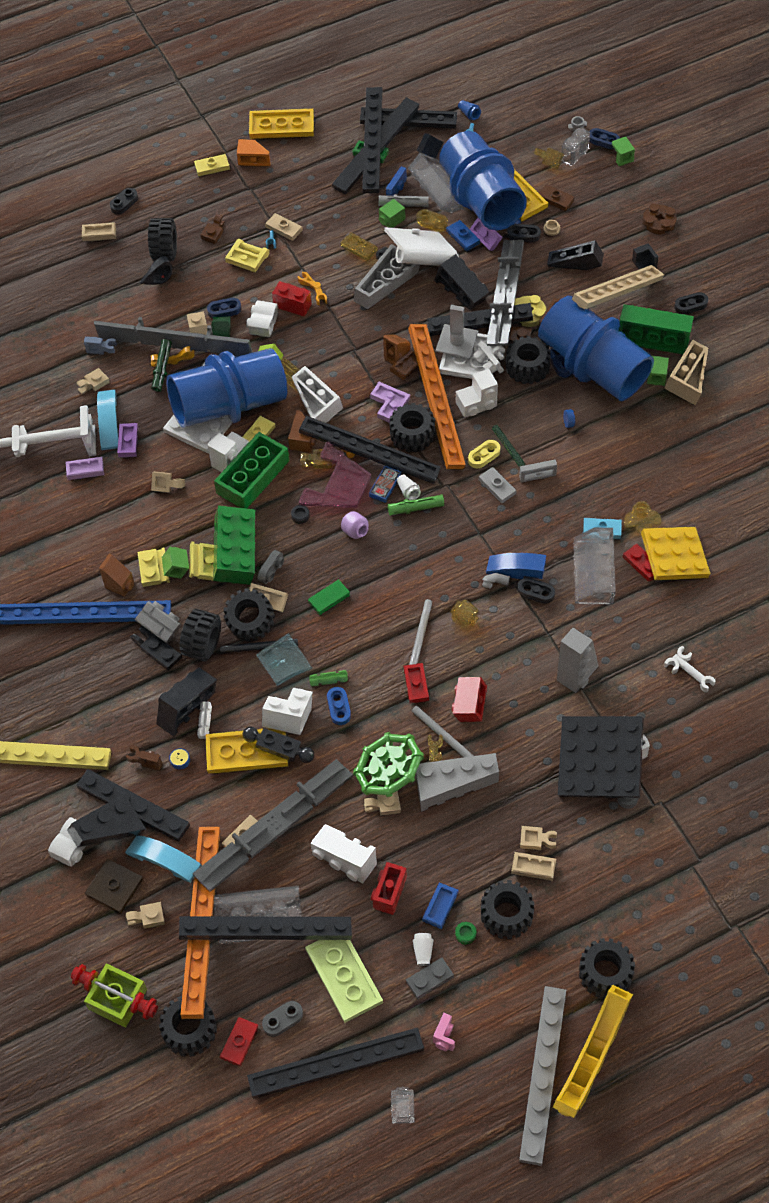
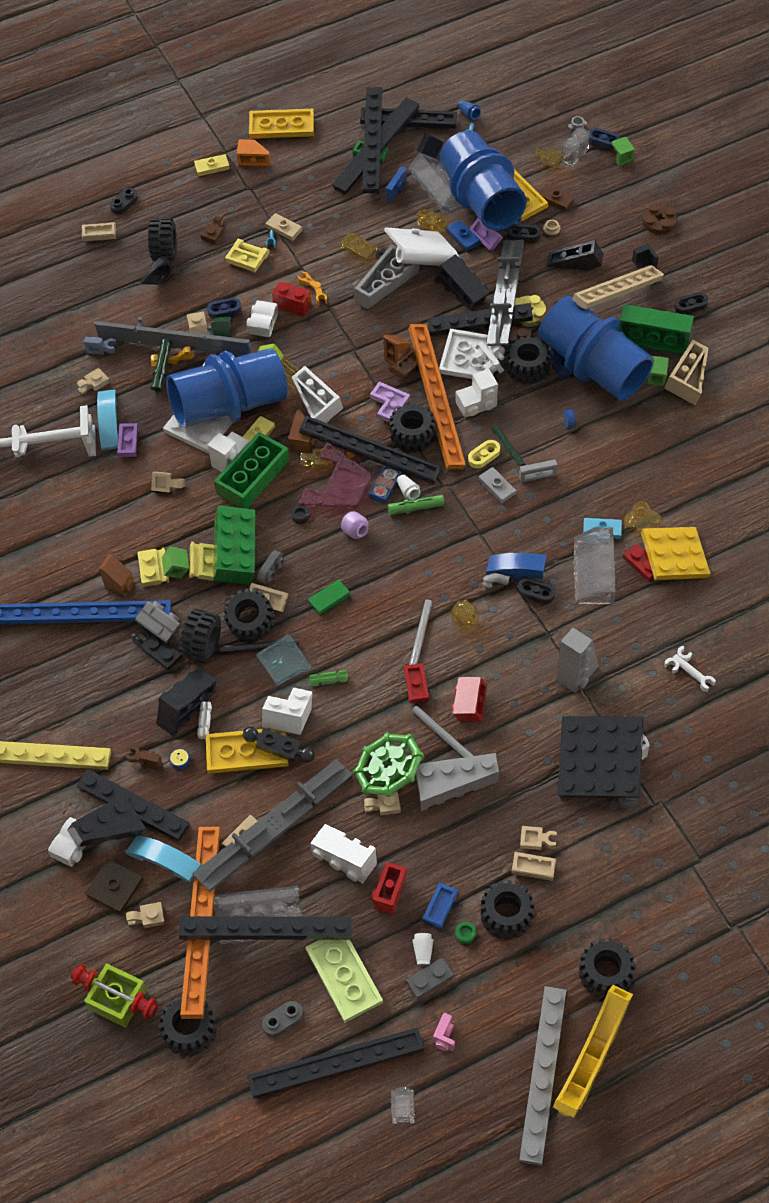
lavender plate [66,457,104,480] -> none
red plate [220,1017,259,1067] -> none
blue plate [327,687,351,725] -> none
light grey pin [379,194,429,207] -> none
bright green brick [379,199,405,228] -> none
clear yellow plate [428,734,443,762] -> none
light grey piece [435,305,478,358] -> none

